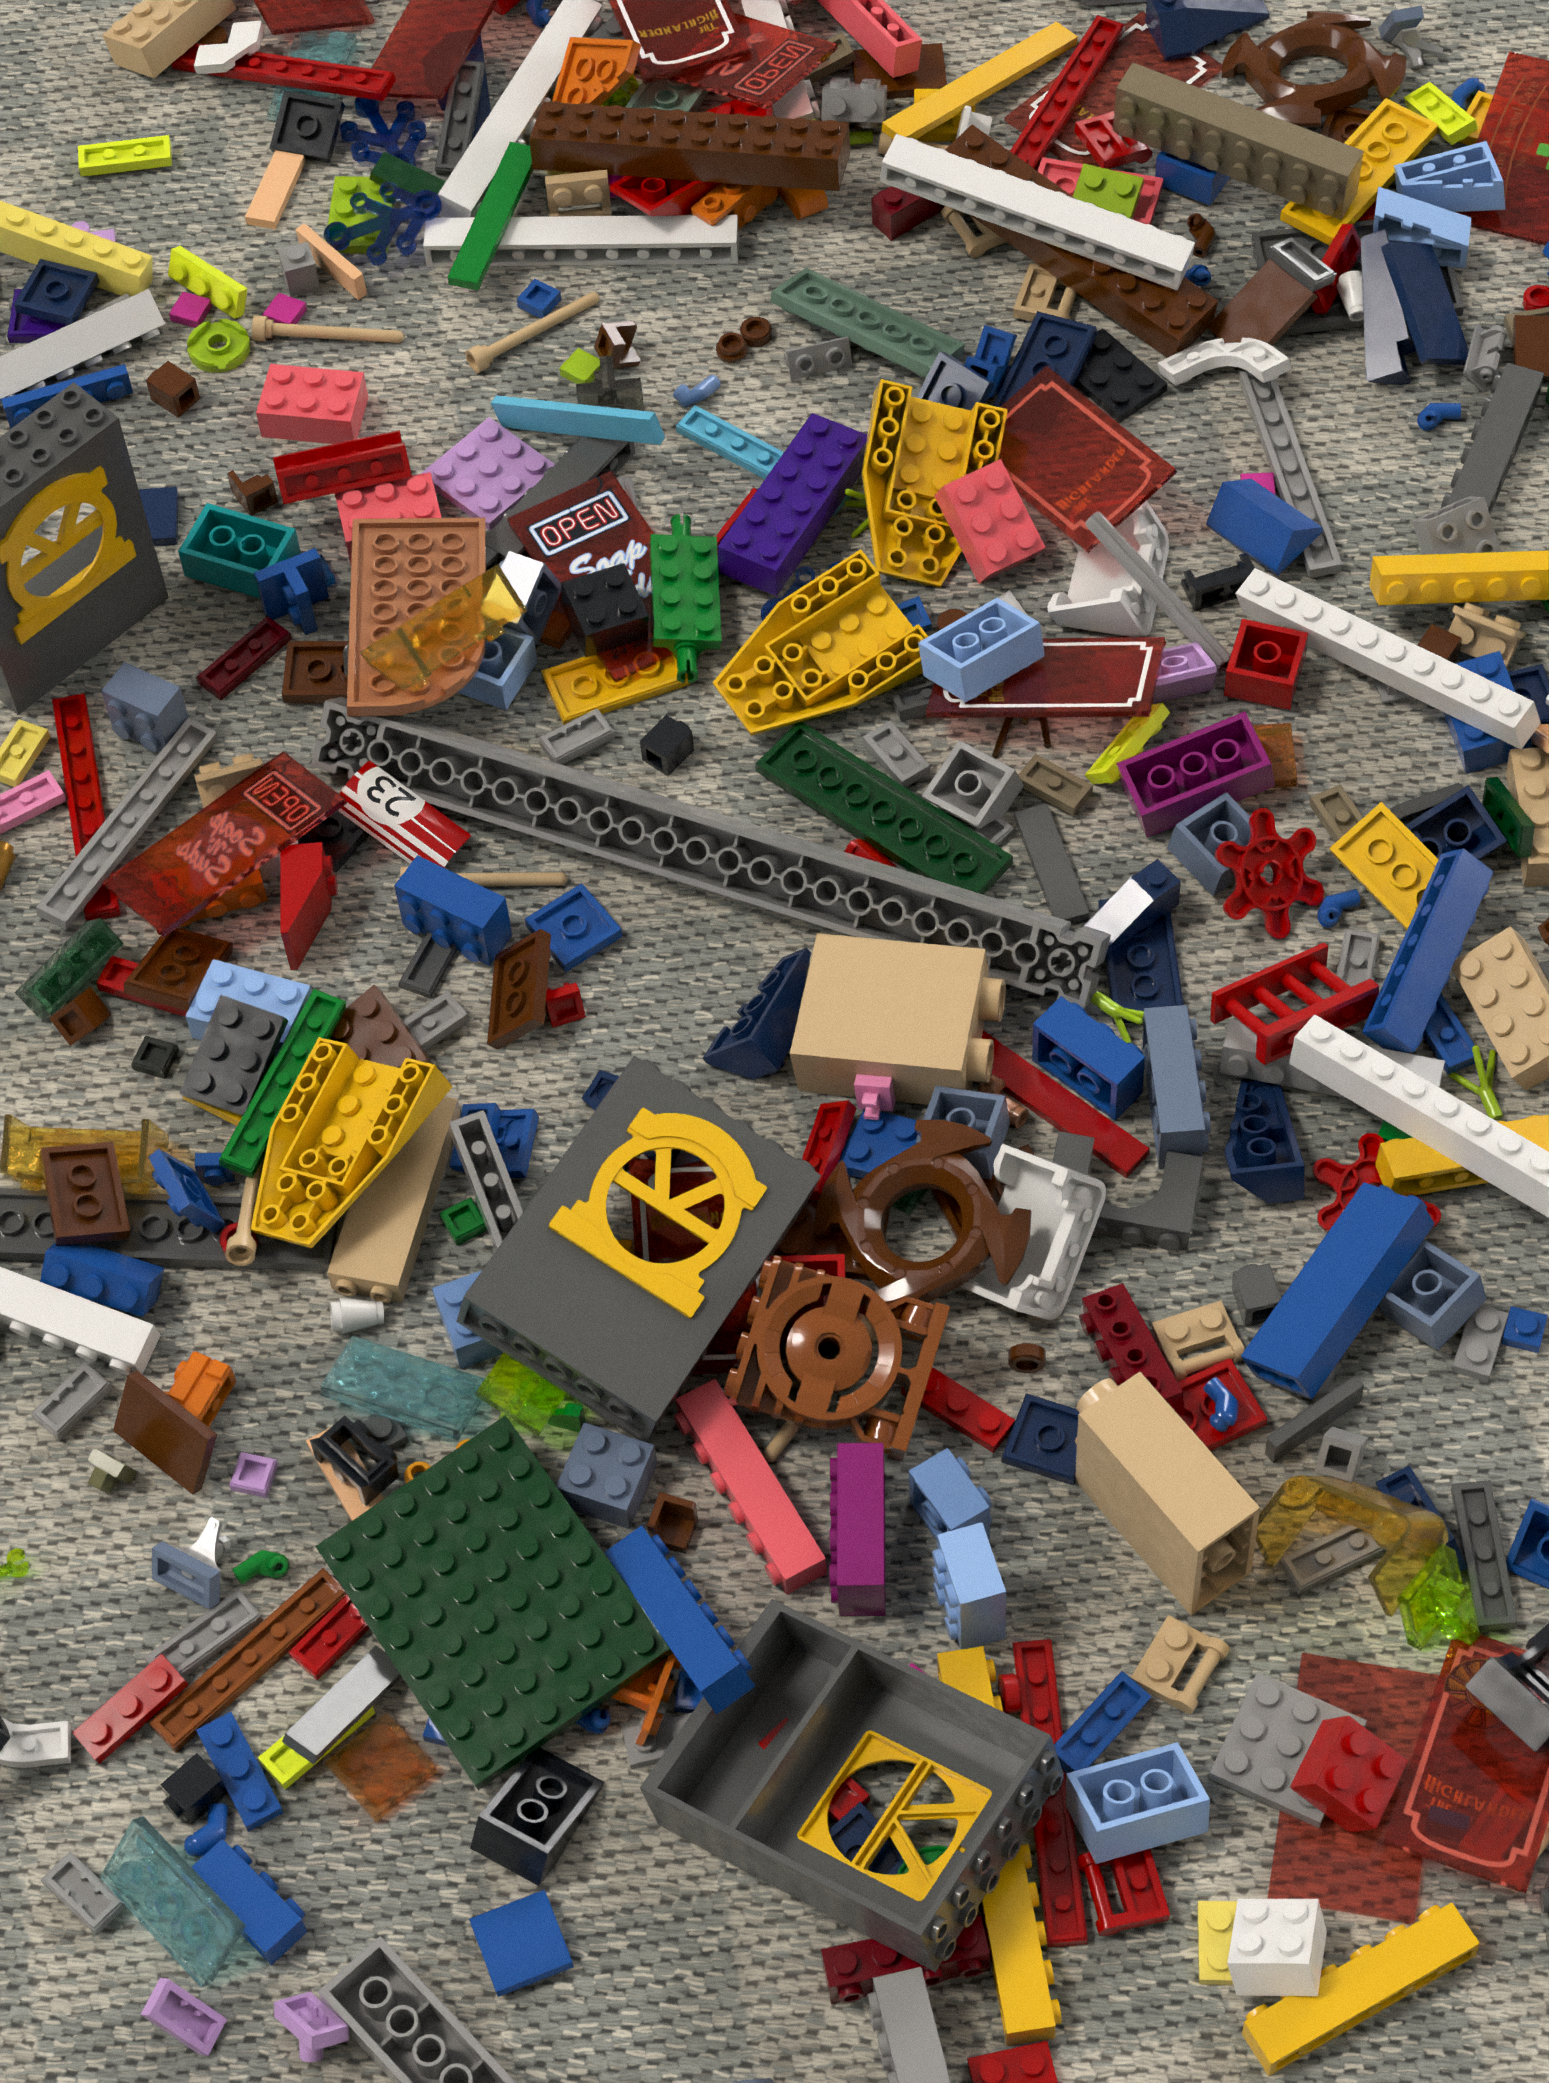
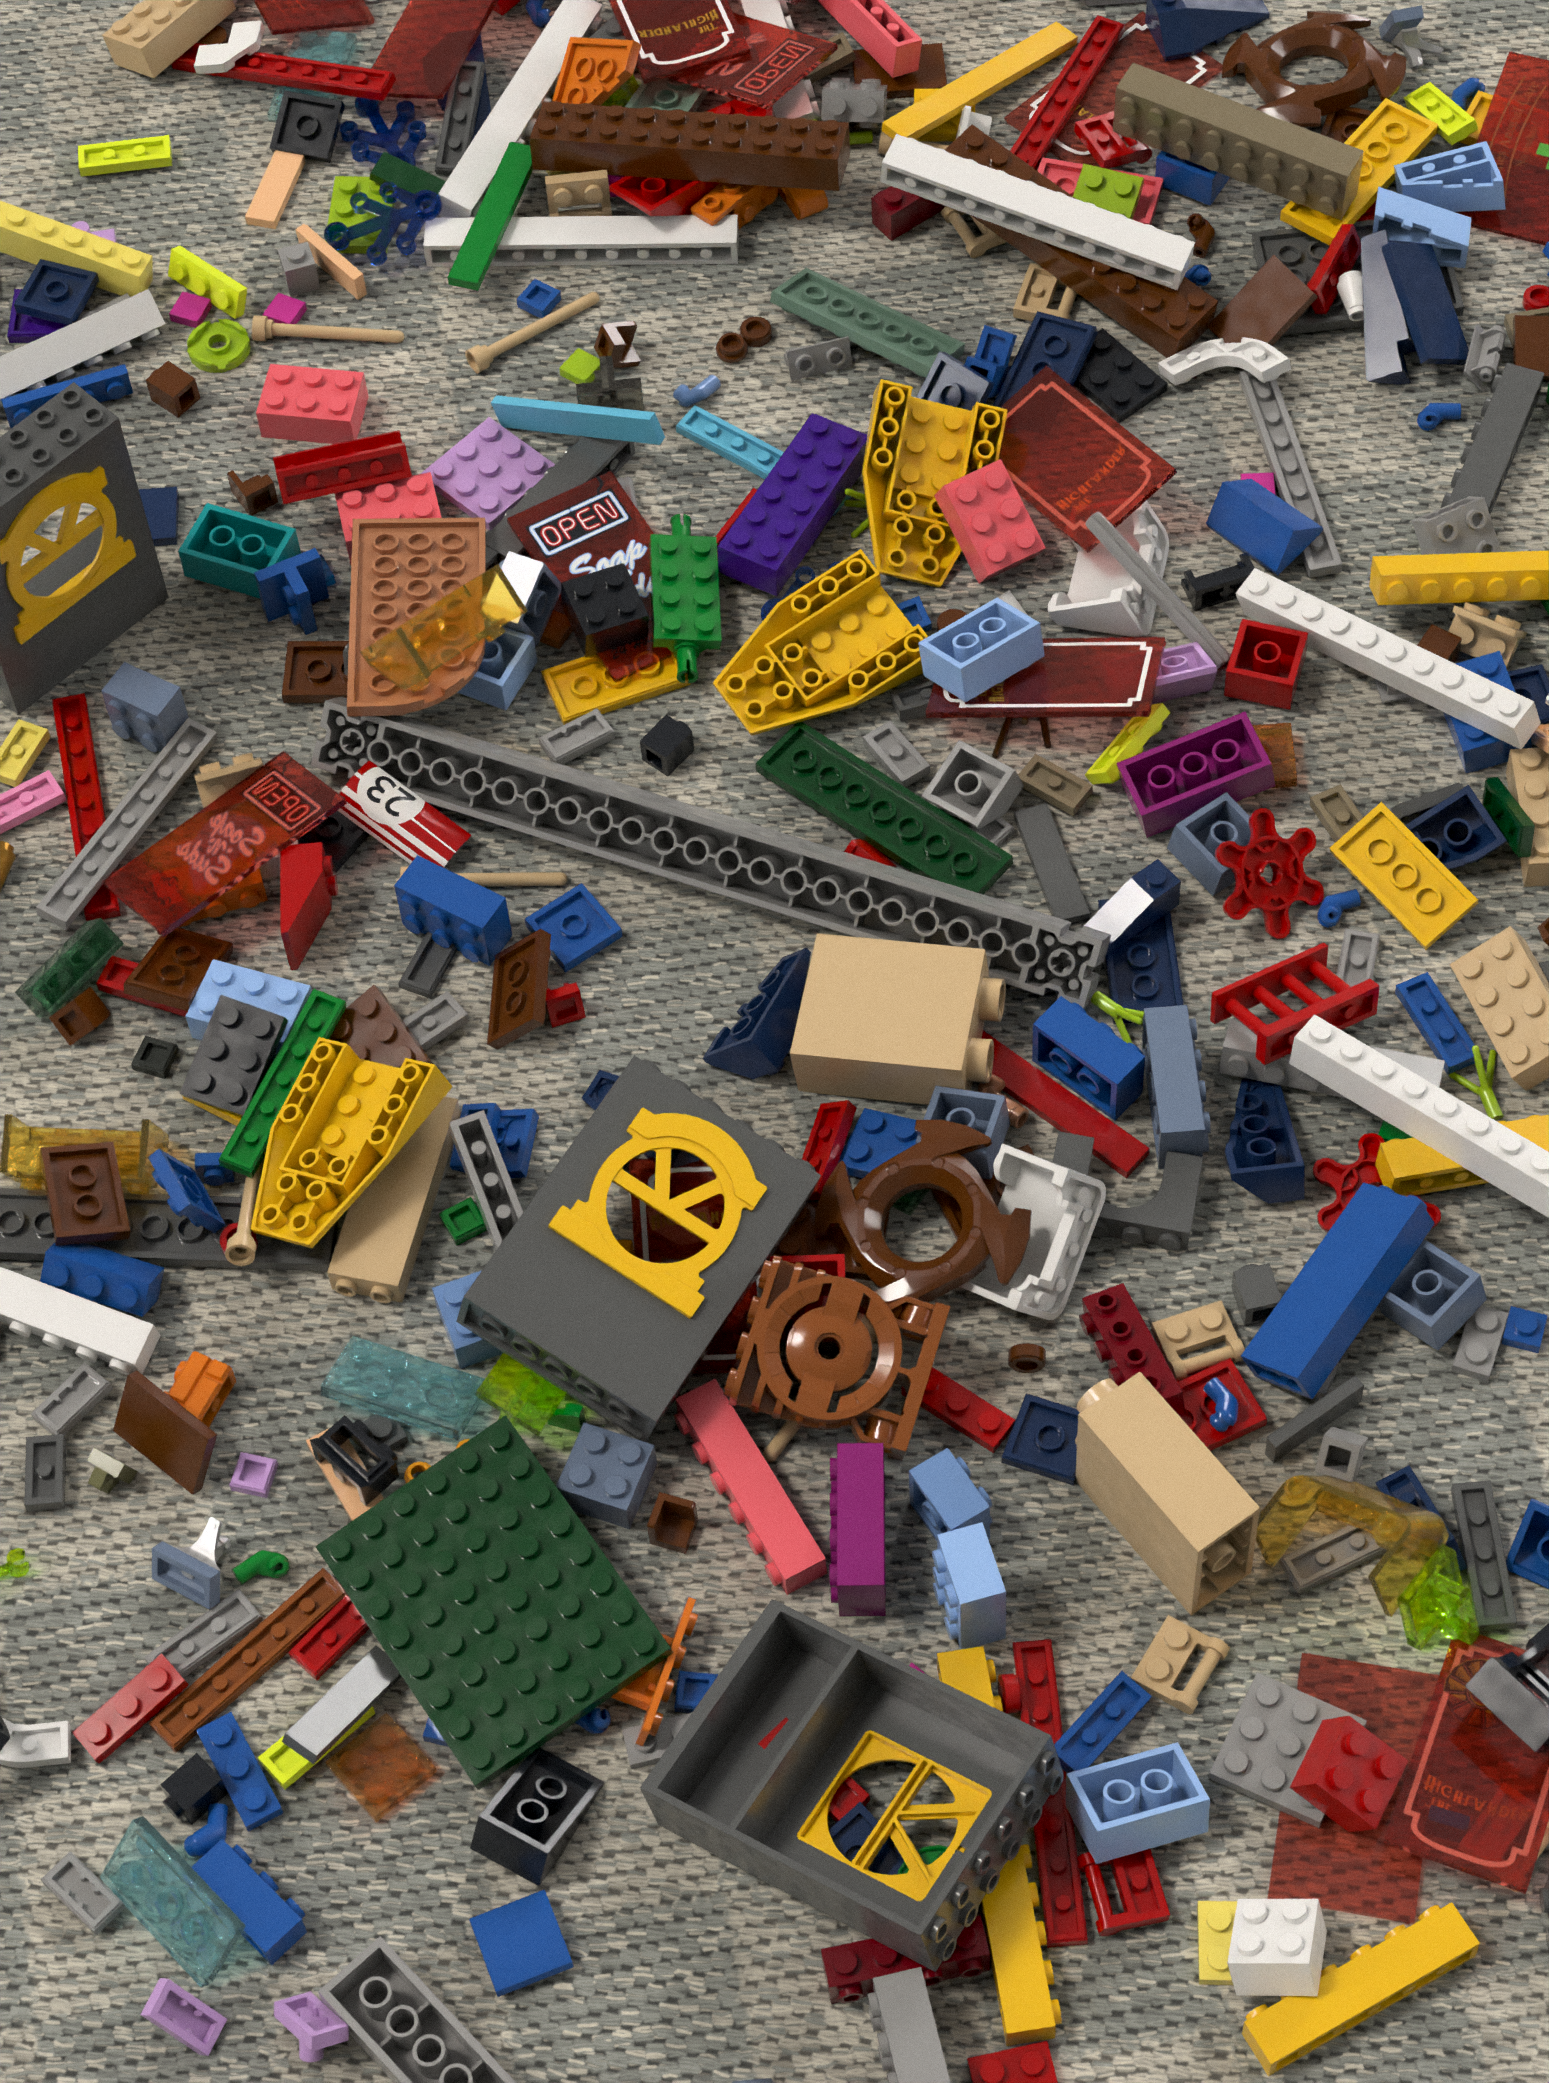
dark red tile [196,616,292,701] -> none
white cone [330,1298,384,1334] -> none
blue brick [604,1525,755,1715] -> none
bright pink tile [854,1074,896,1120] -> none
dark grey tile [1267,237,1336,292] -> none
blue brick [1362,848,1493,1053] -> none
none -> dark grey plate [24,1434,66,1512]

